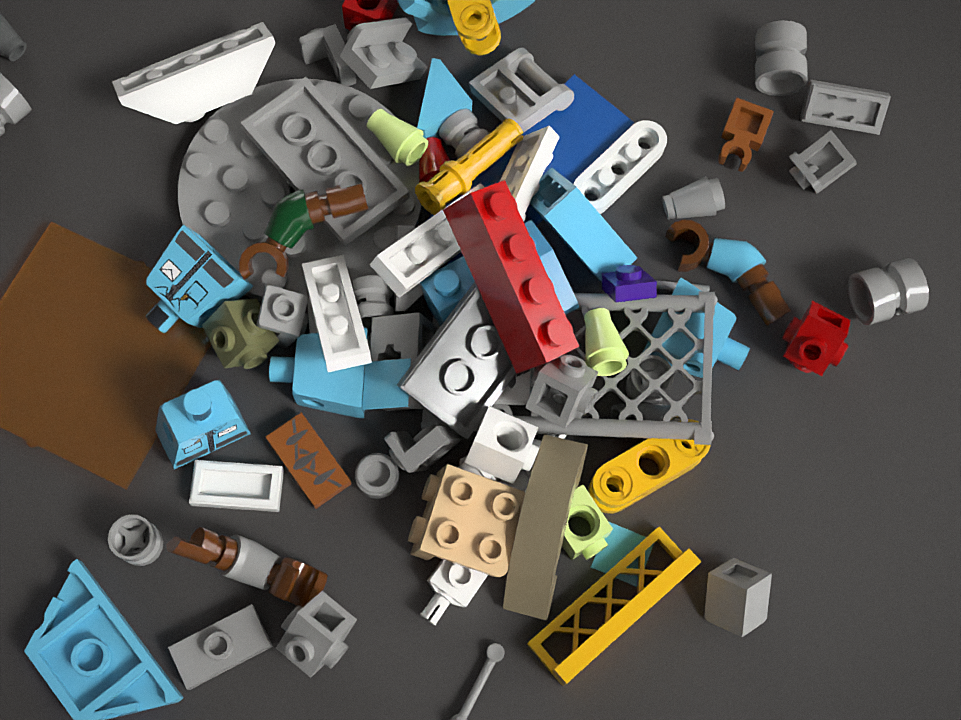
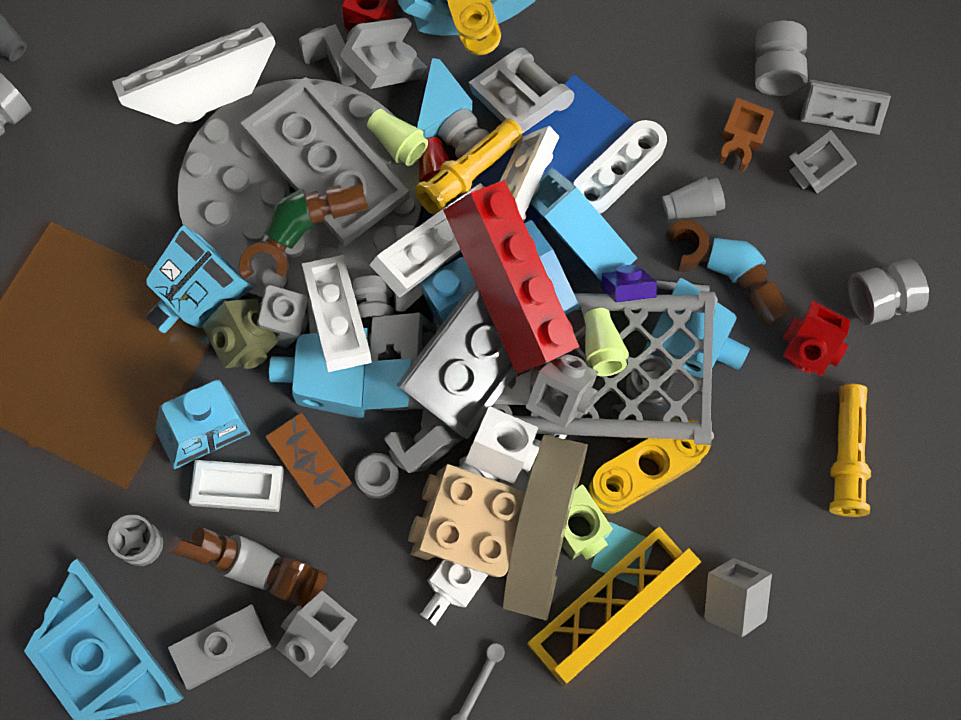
none -> yellow pin [829,384,871,517]

